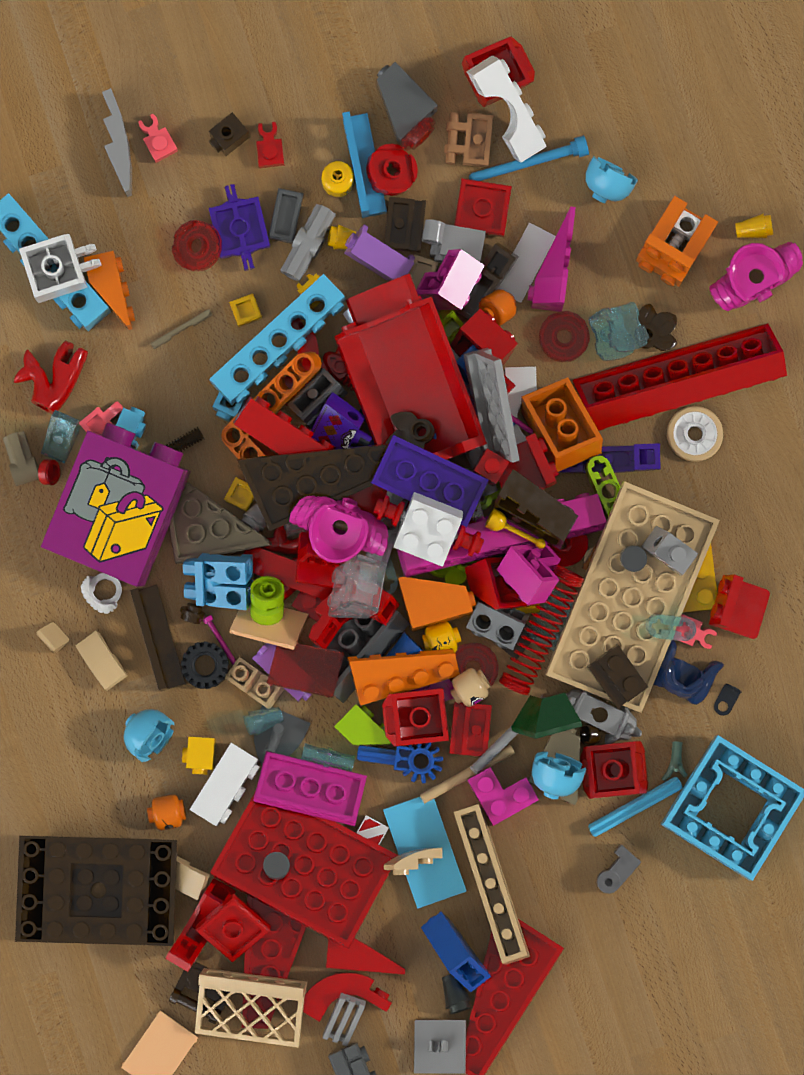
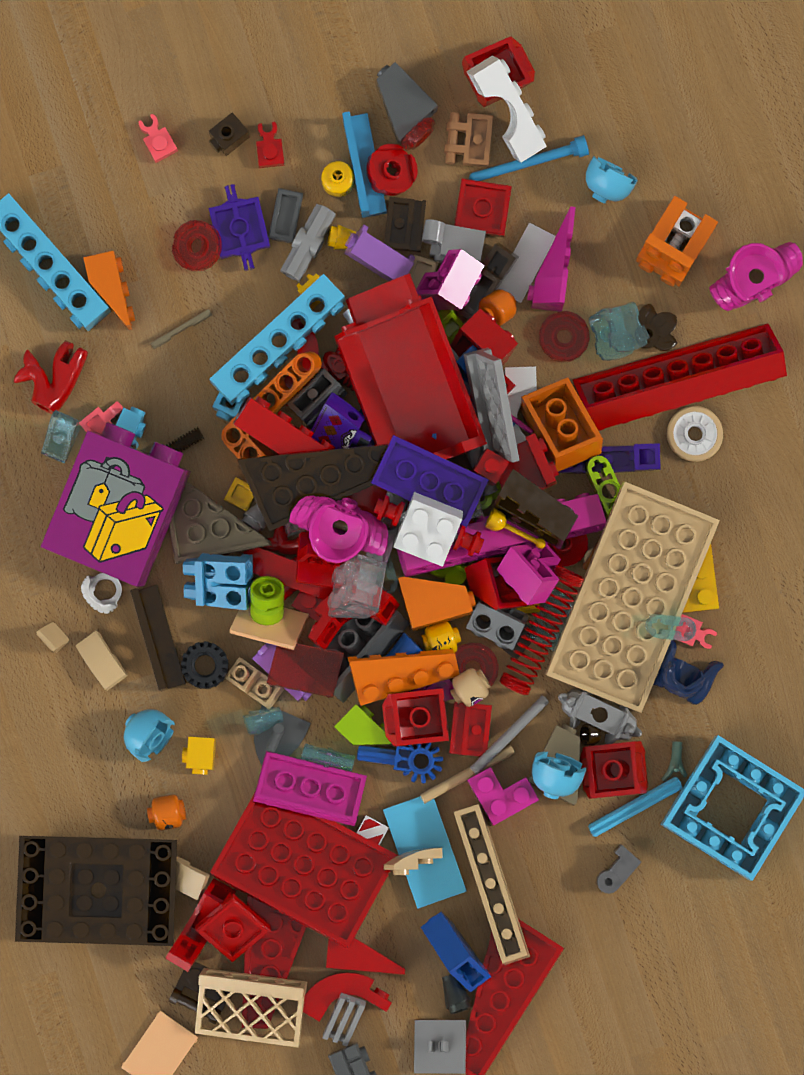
dark tan piece [3,431,39,486] -> none
white hinge [19,234,101,303] -> none
red tile [38,459,61,485] -> none
light grey slope [102,88,132,197] -> none
dark brown plate [180,603,206,624] -> none
white brick [189,743,260,826] -> none
dark pink piece [202,615,236,665] -> none
yellow tile [229,293,262,327] -> none
dark grey tile [263,852,290,880] -> none
dark brown plate [385,412,435,449] -> none
dark green slope [511,693,582,739] -> none
dark brown plate [586,644,648,709] -> none
dark grey tile [620,545,647,572] -> none
light grey torso [641,526,698,576] -> none
red bracket [709,574,770,639] -> none
black piece [714,683,742,716] -> none
yellow cone [735,213,773,239] -> none

